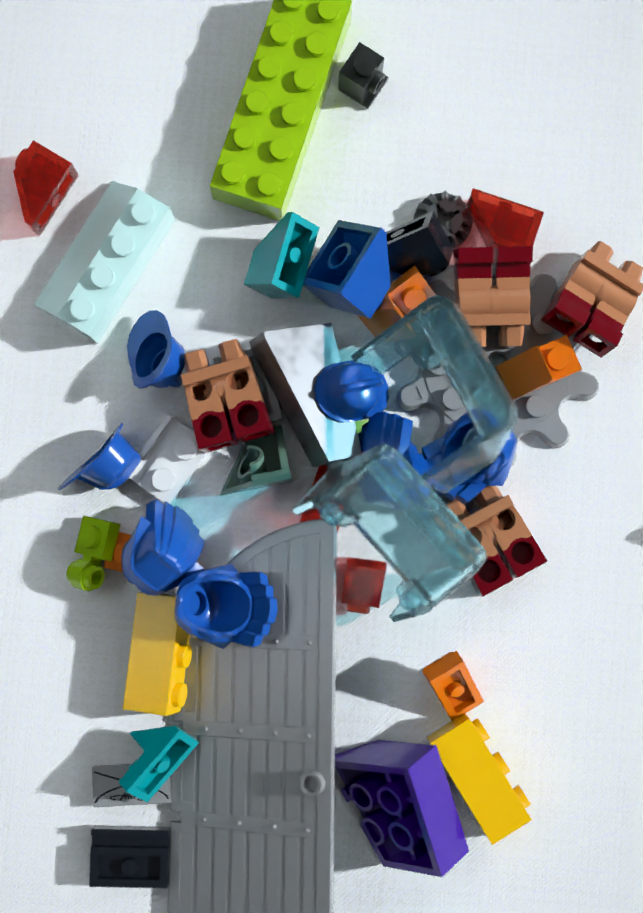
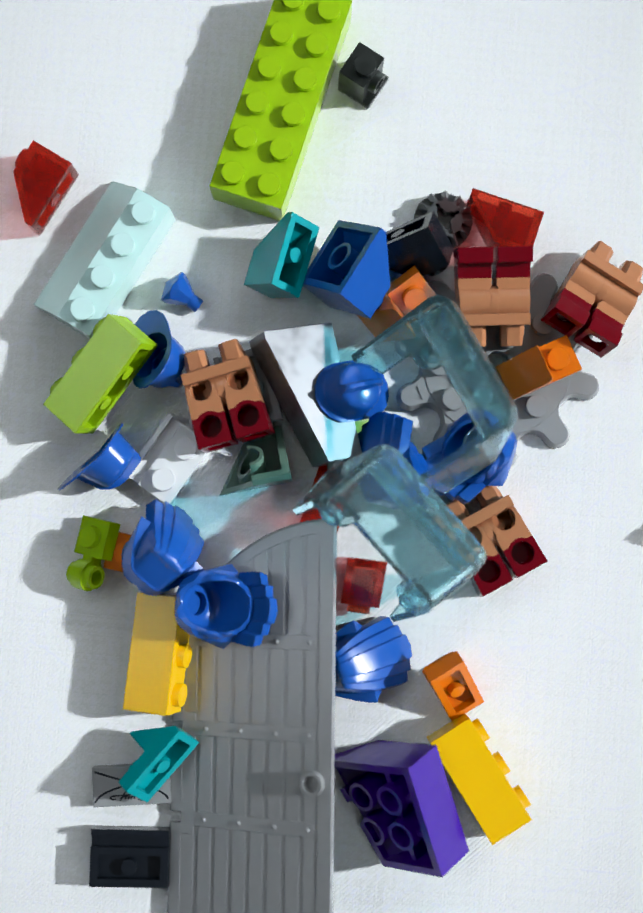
none -> lime brick [43,314,158,434]
none -> blue rock [161,272,203,312]
none -> blue hair [335,616,412,703]

